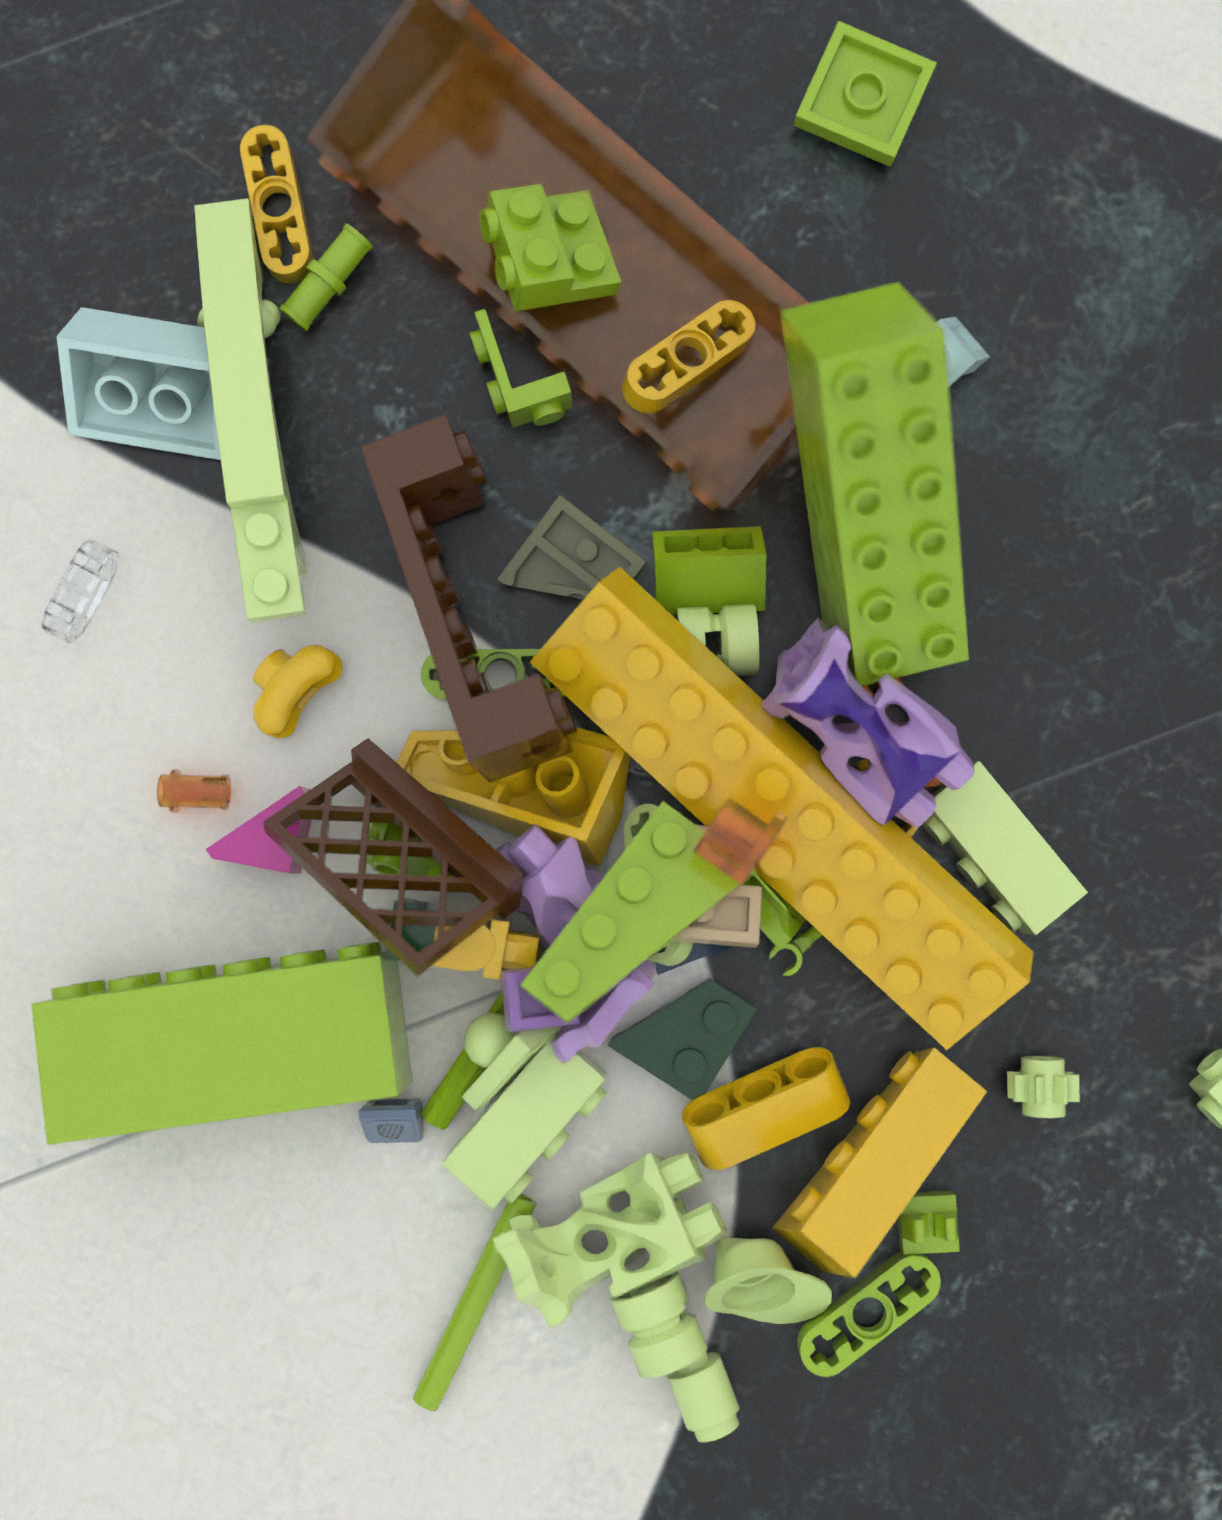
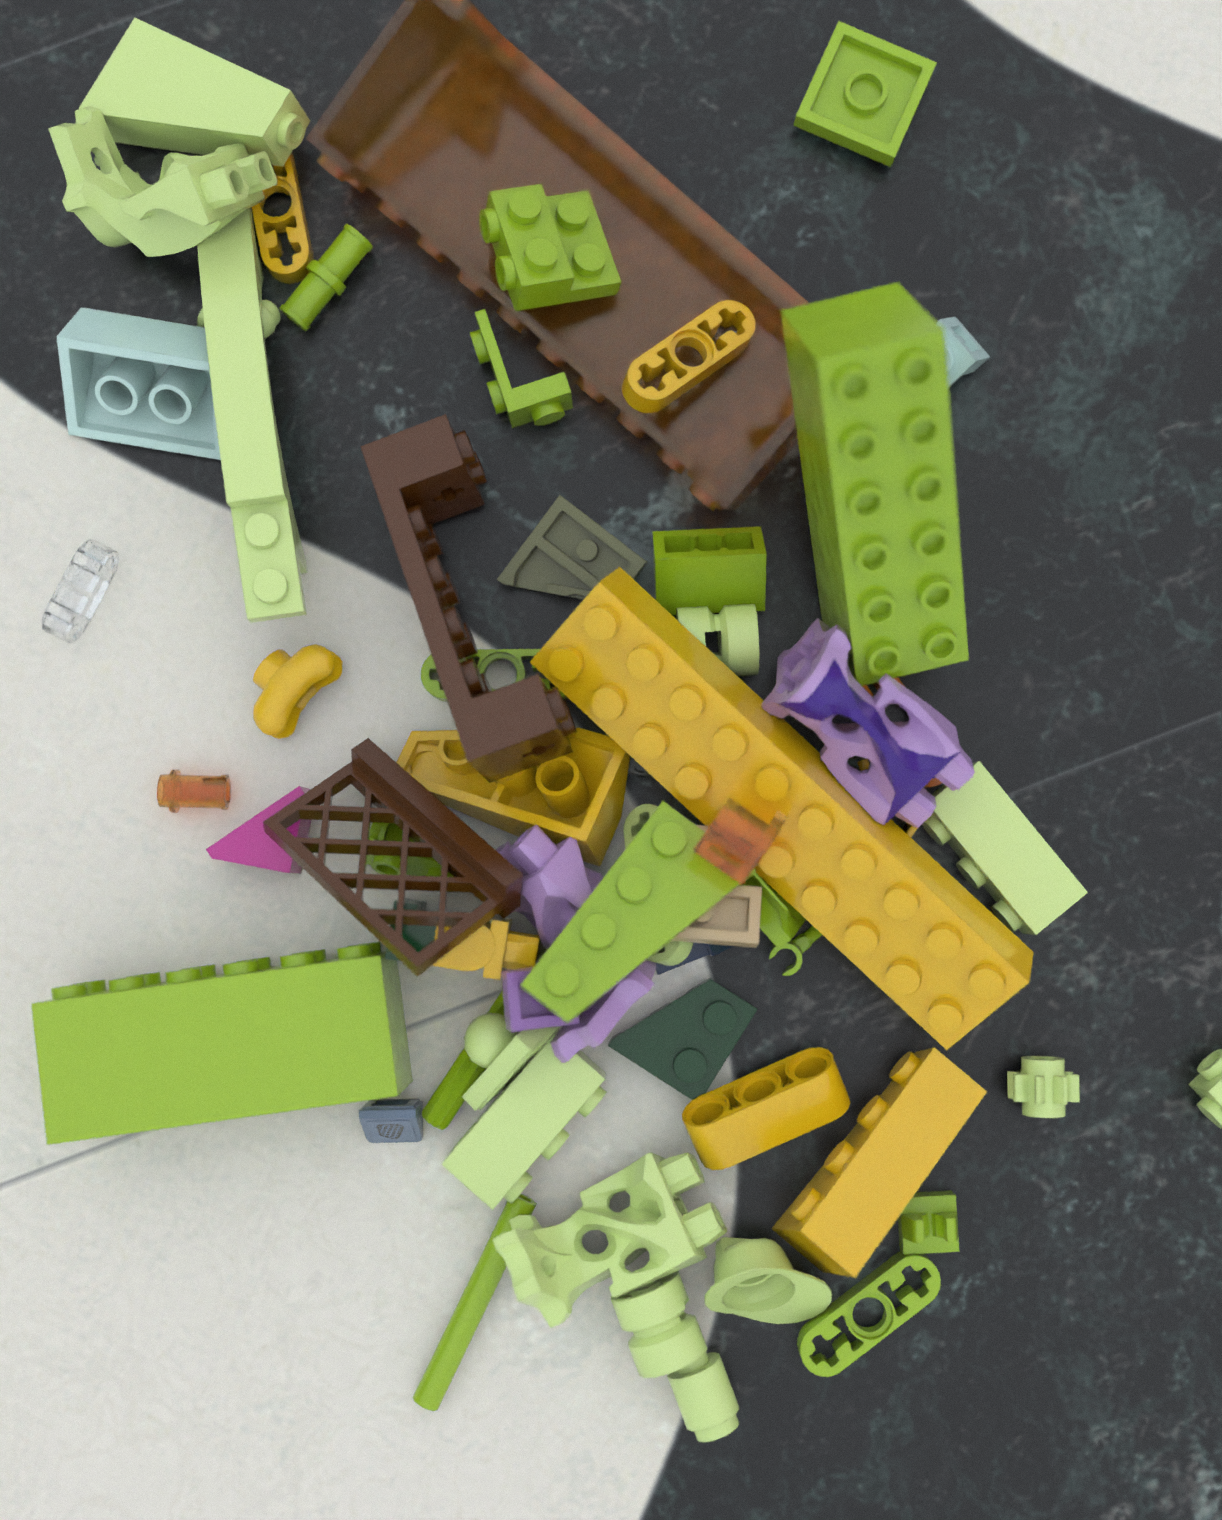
none -> yellowish green hips [49,106,277,257]
none -> yellowish green slope [79,18,310,166]

